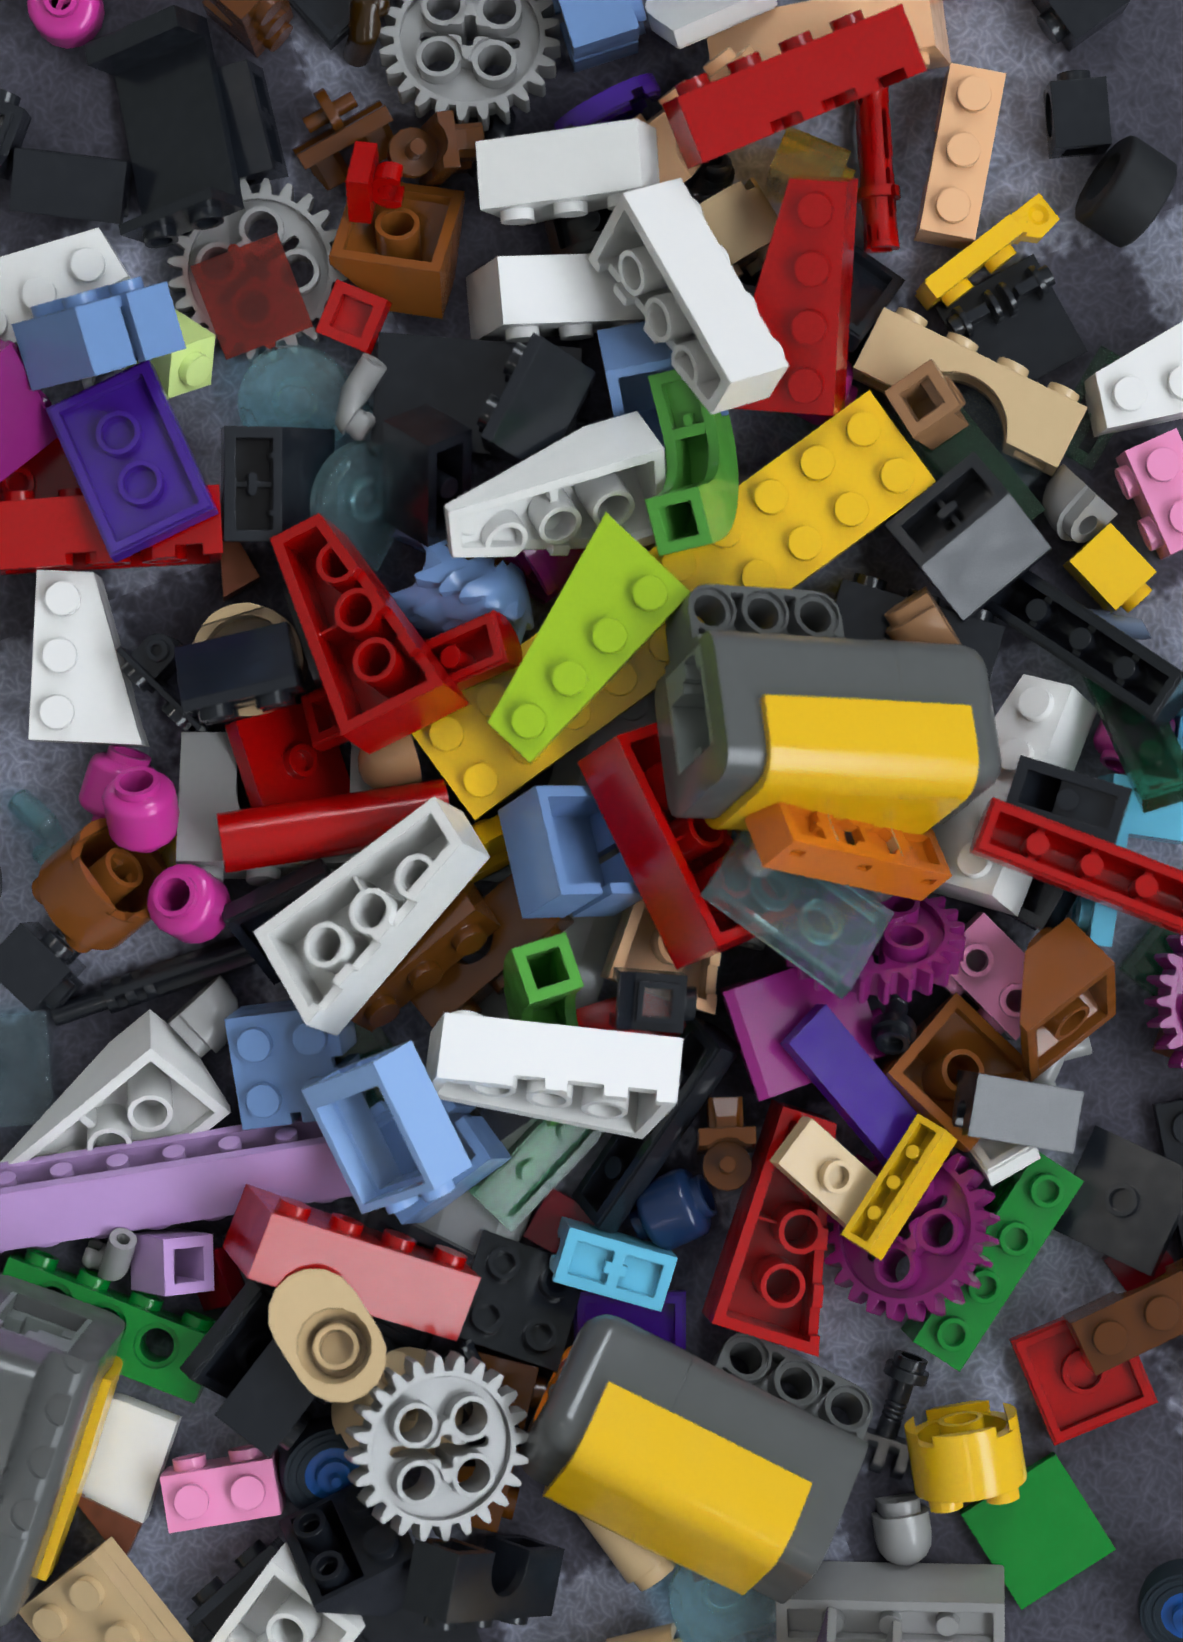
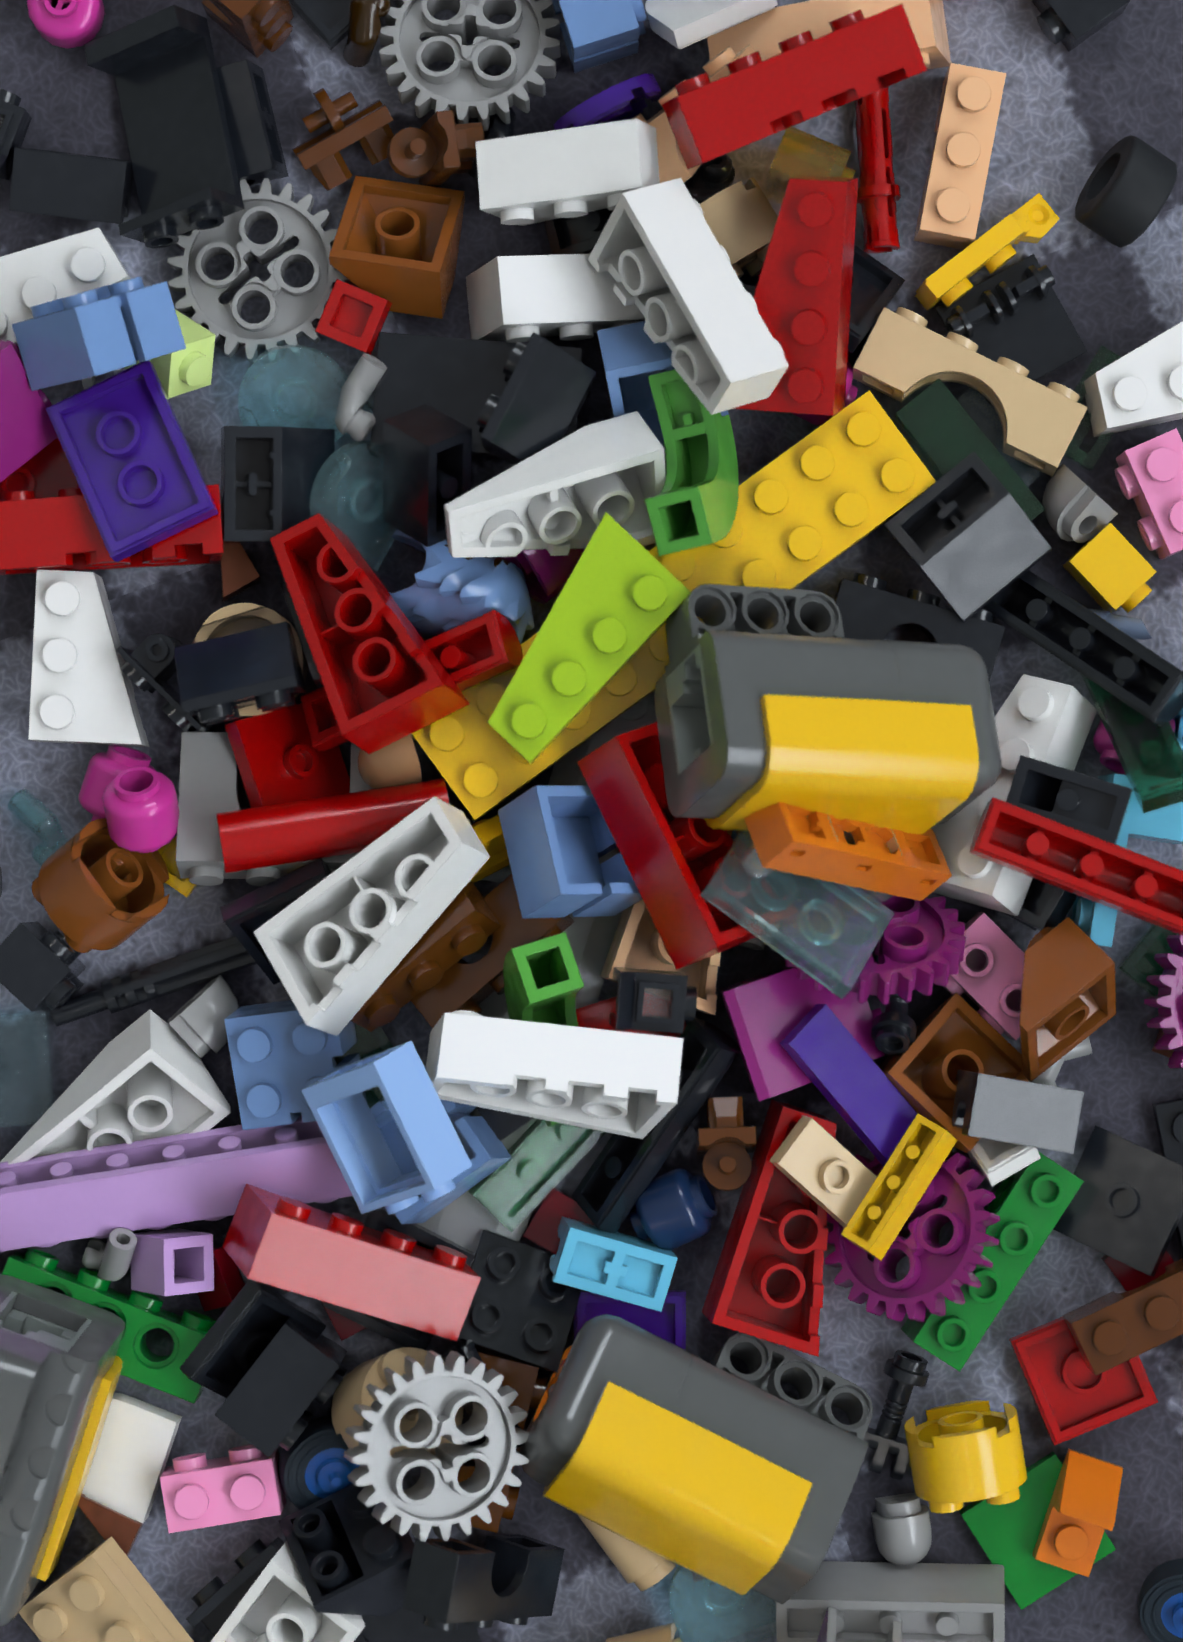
dark pink head [147,864,231,944] -> none
clear red piece [190,233,314,360] -> none
tan piece [268,1269,387,1402] -> none
red tile [345,141,405,224] -> none
medium nougat brick [884,359,969,451] -> none
medium nougat piece [884,586,962,645] -> none
black brick [1043,70,1112,159] -> none
none -> orange slope [1032,1448,1123,1577]

